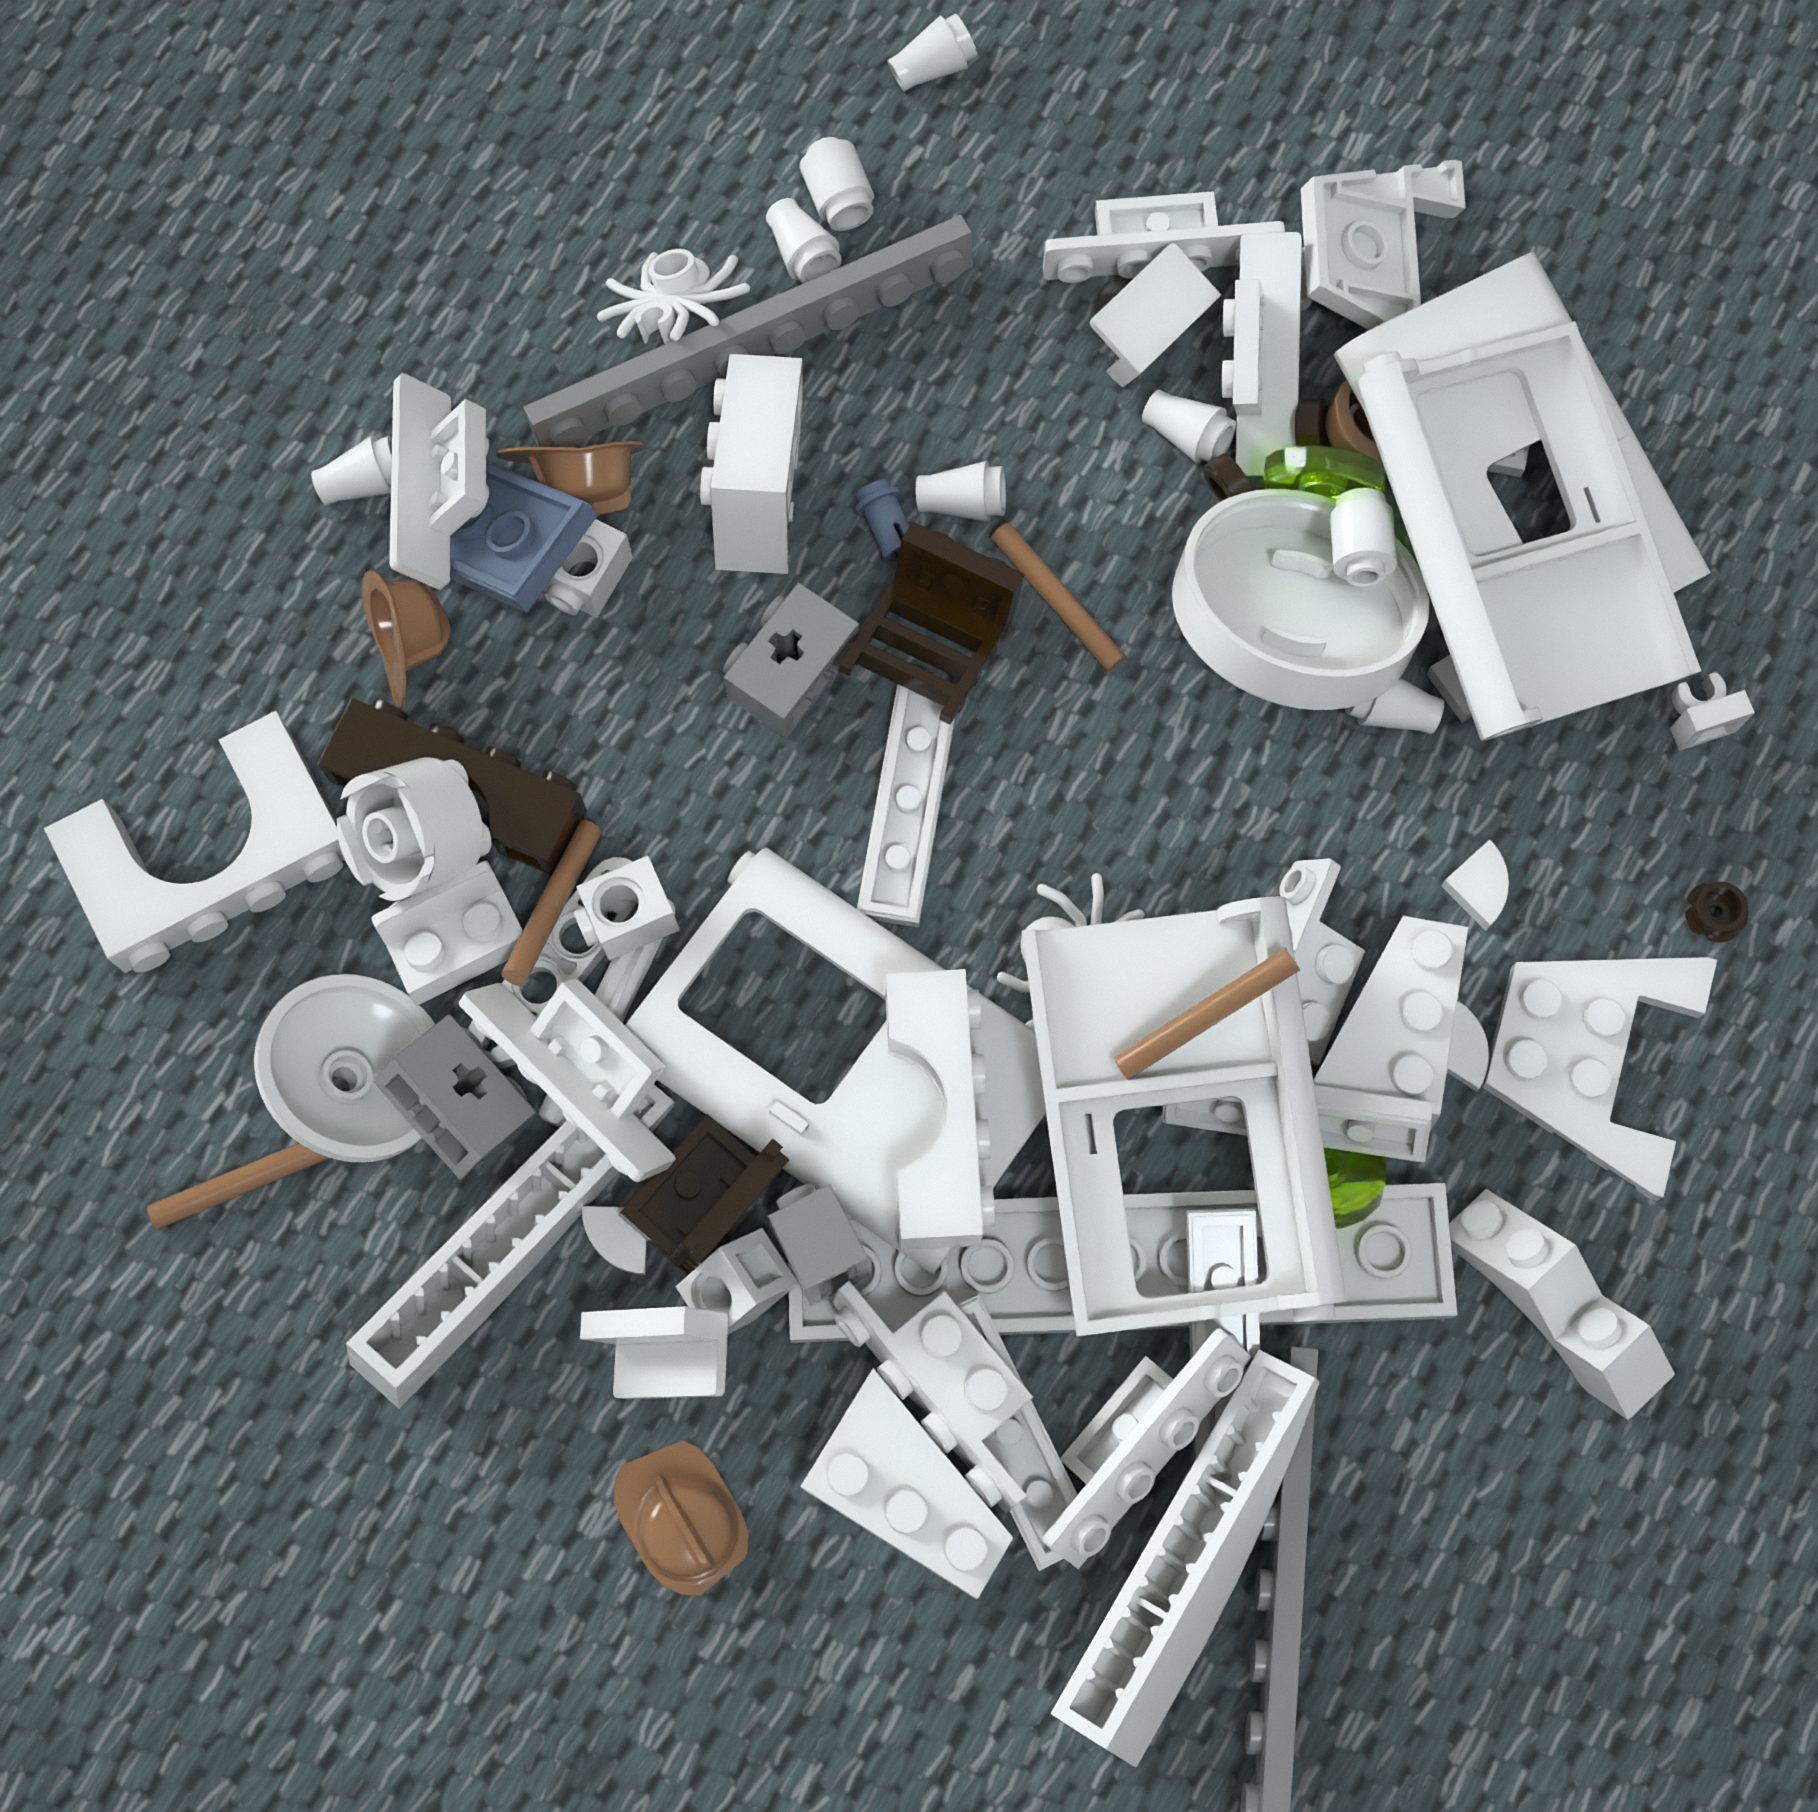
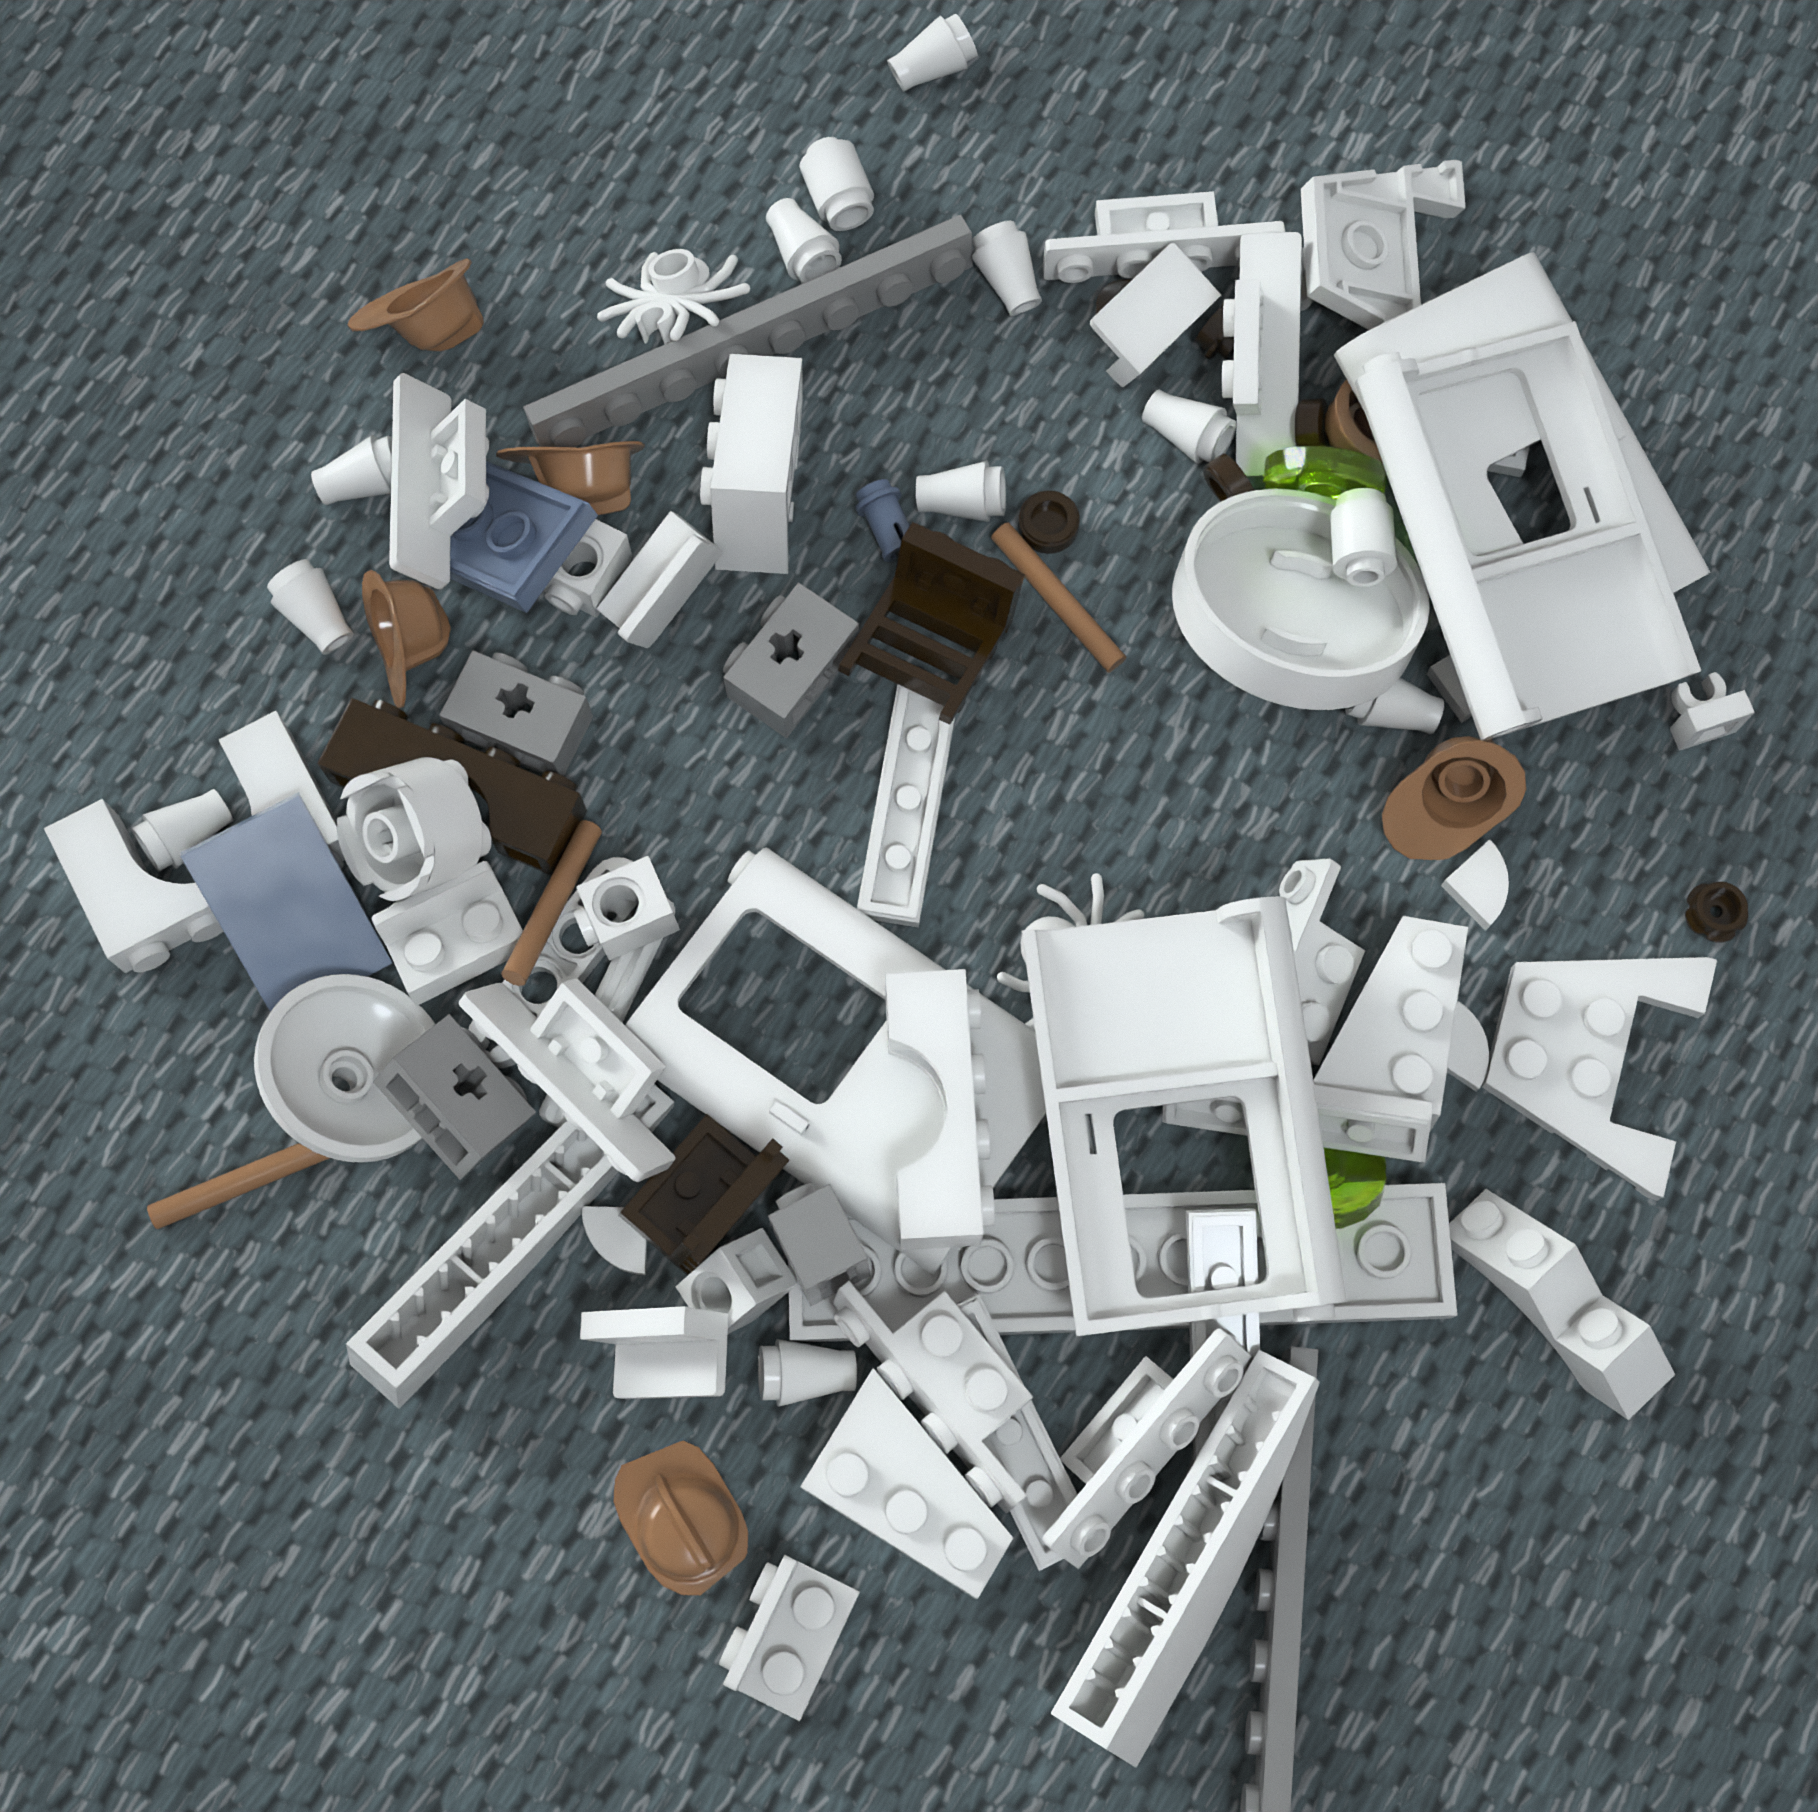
medium nougat bar [1114,947,1300,1080] -> none
none -> white cone [131,789,234,872]
none -> sand blue tile [180,792,393,1012]
none -> white cone [267,559,354,655]
none -> medium nougat piece [347,258,484,351]
none -> light grey brick [439,650,593,776]
none -> white panel [596,511,723,648]
none -> white bracket [719,1555,860,1721]
none -> white cone [758,1339,857,1407]
none -> white cone [972,221,1042,316]
none -> dark brown tile [1018,491,1080,554]
none -> dark brown plate [1195,304,1234,360]
none -> medium nougat piece [1382,736,1526,860]

